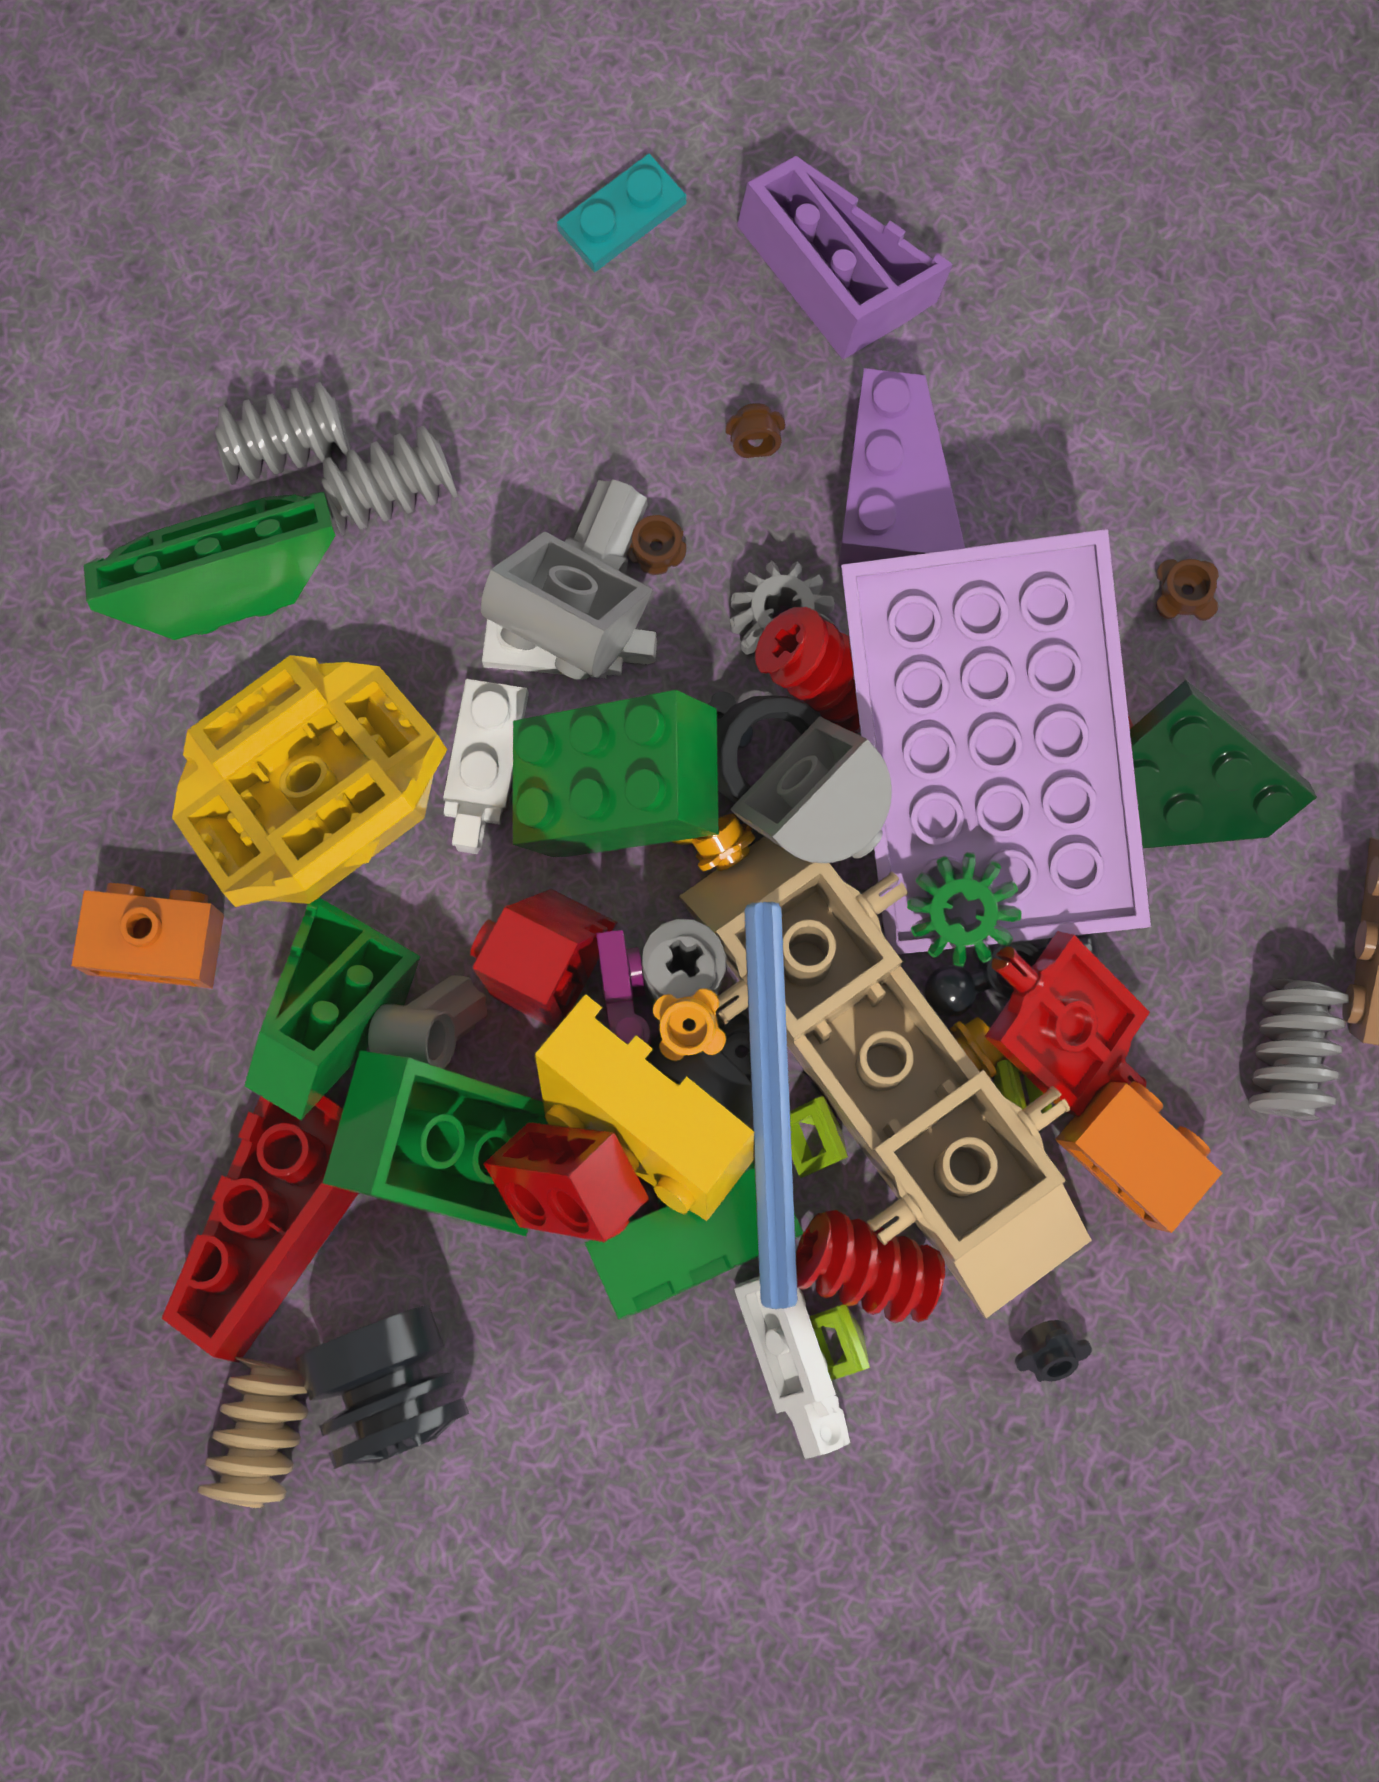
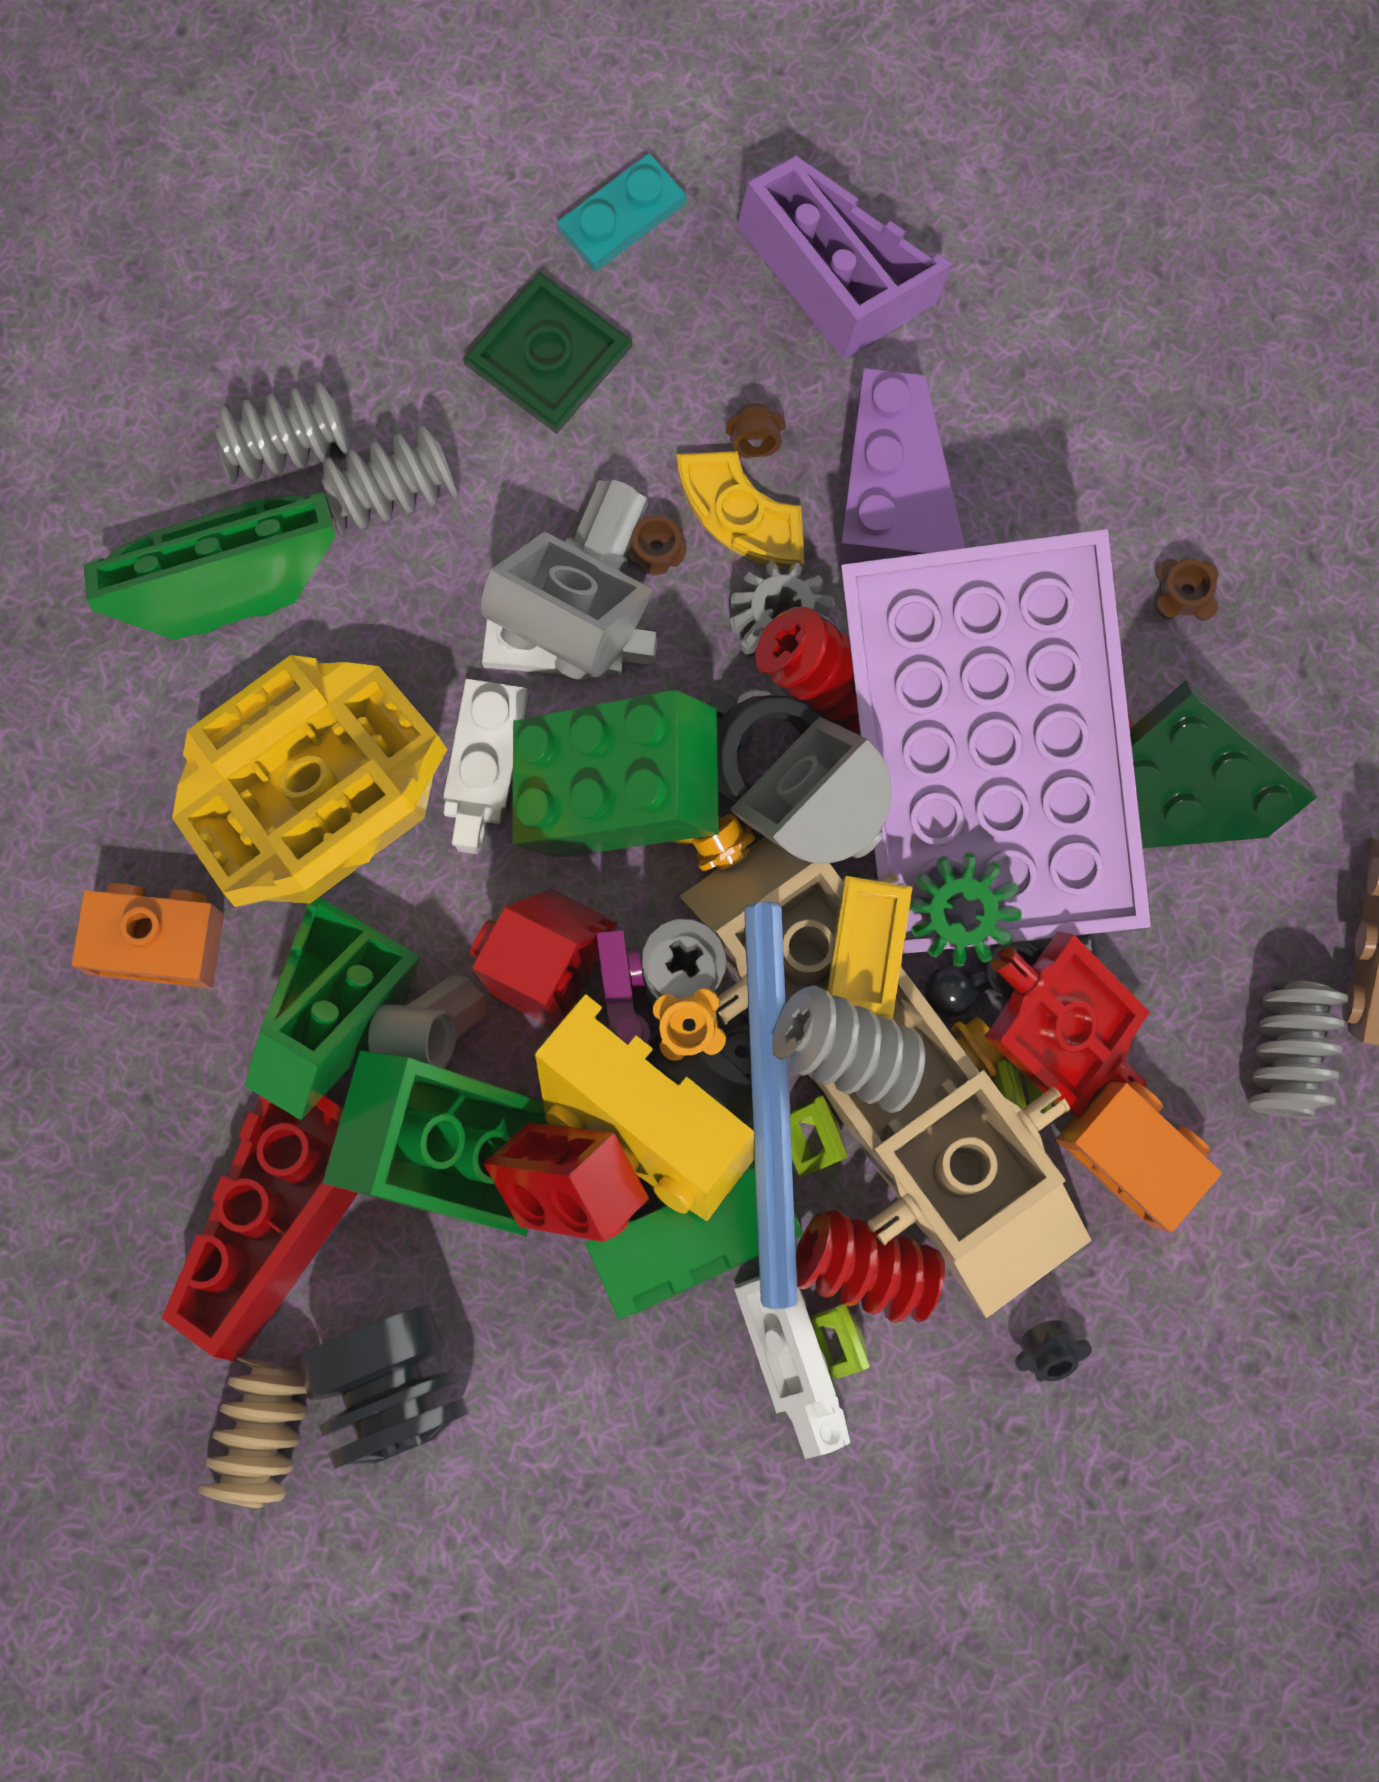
none -> dark green tile [463,271,633,434]
none -> yellow tile [677,451,805,569]
none -> light grey piece [772,985,925,1113]
none -> yellow tile [827,876,912,1020]

